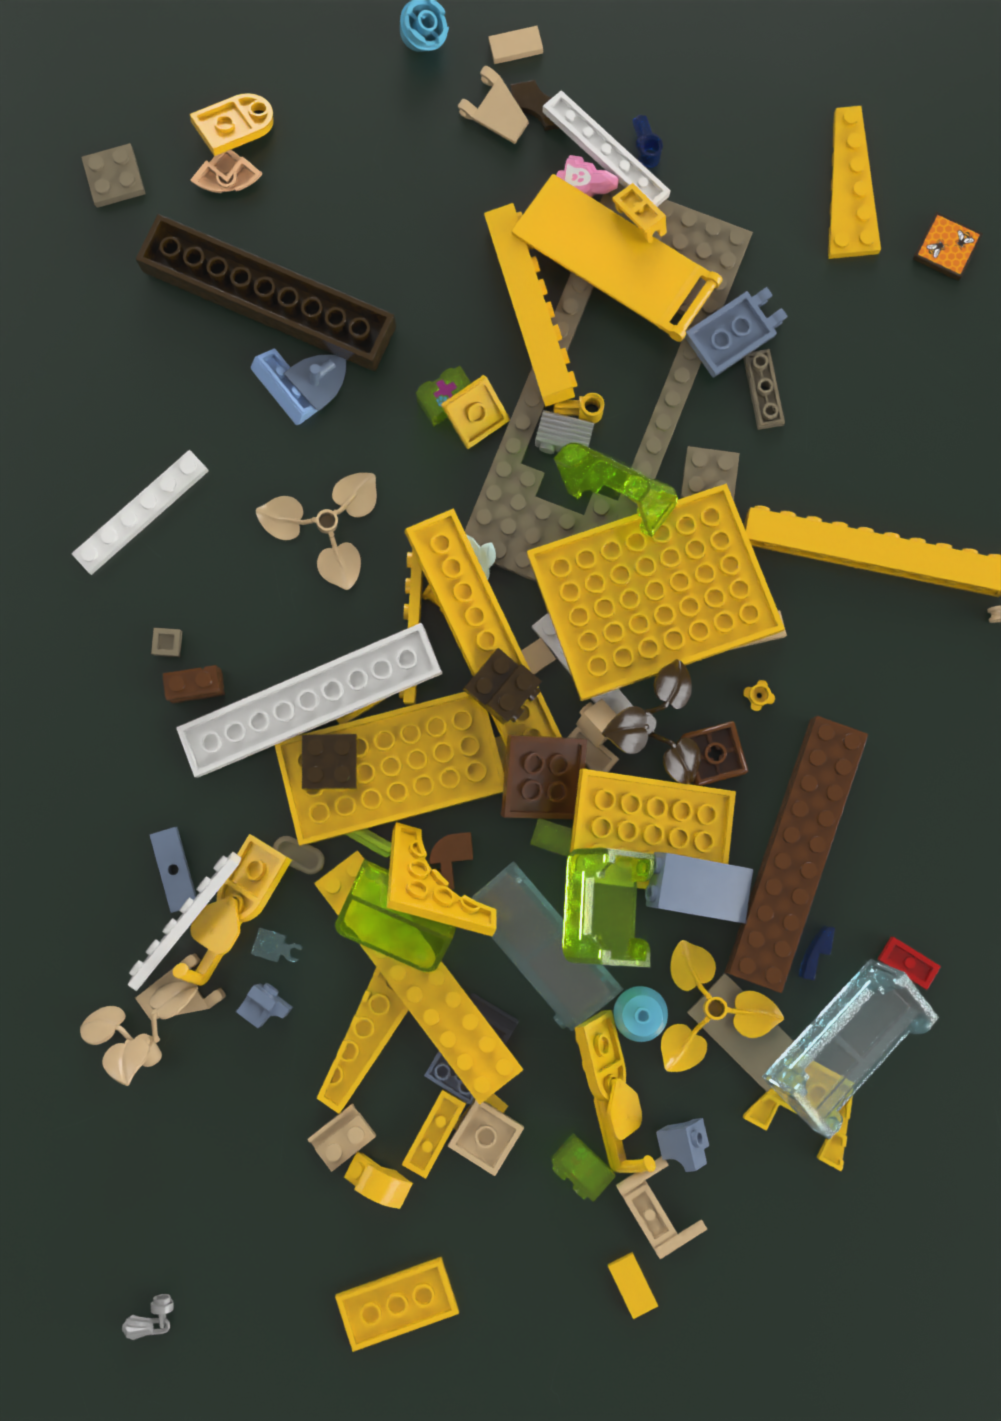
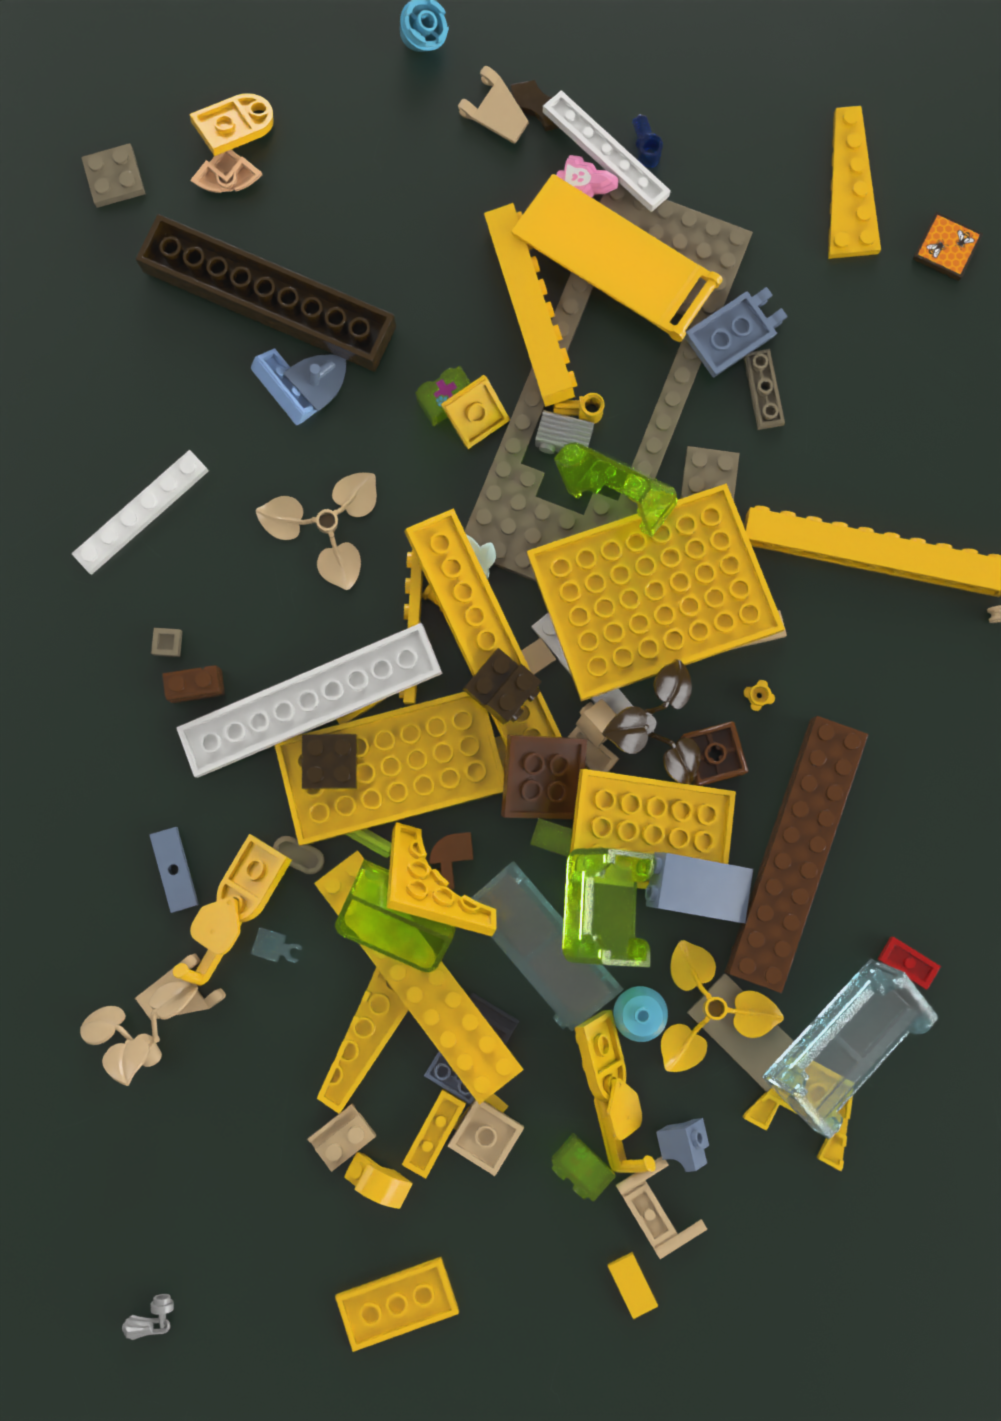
white plate [128,852,241,991] -> none
sand blue brick [236,983,293,1028] -> none
tan tile [488,26,543,64] -> none
yellow hinge [612,183,667,243] -> none
clear blue slope [798,926,835,980] -> none

